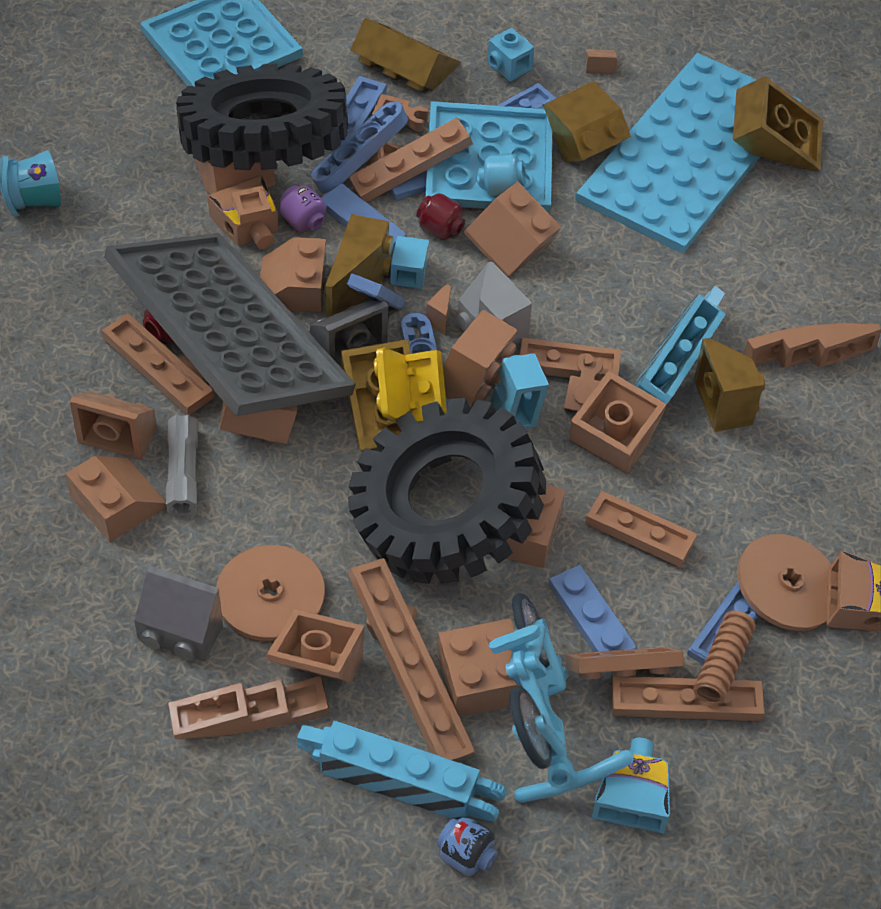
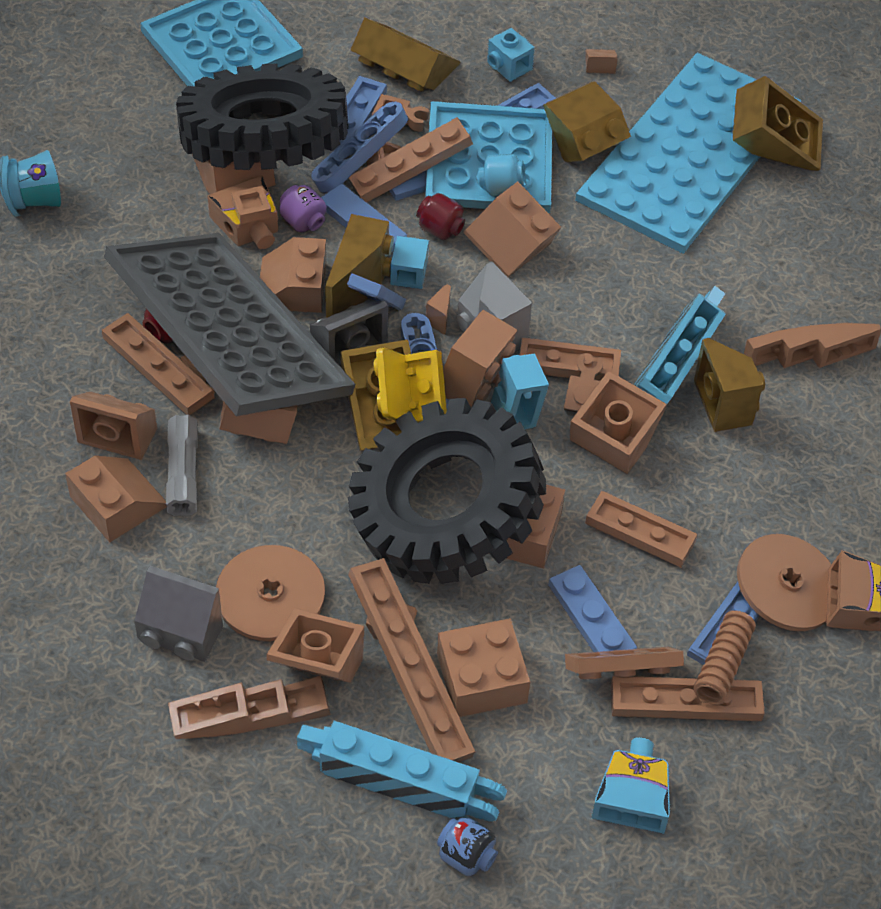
medium azure piece [489,593,634,803] -> none

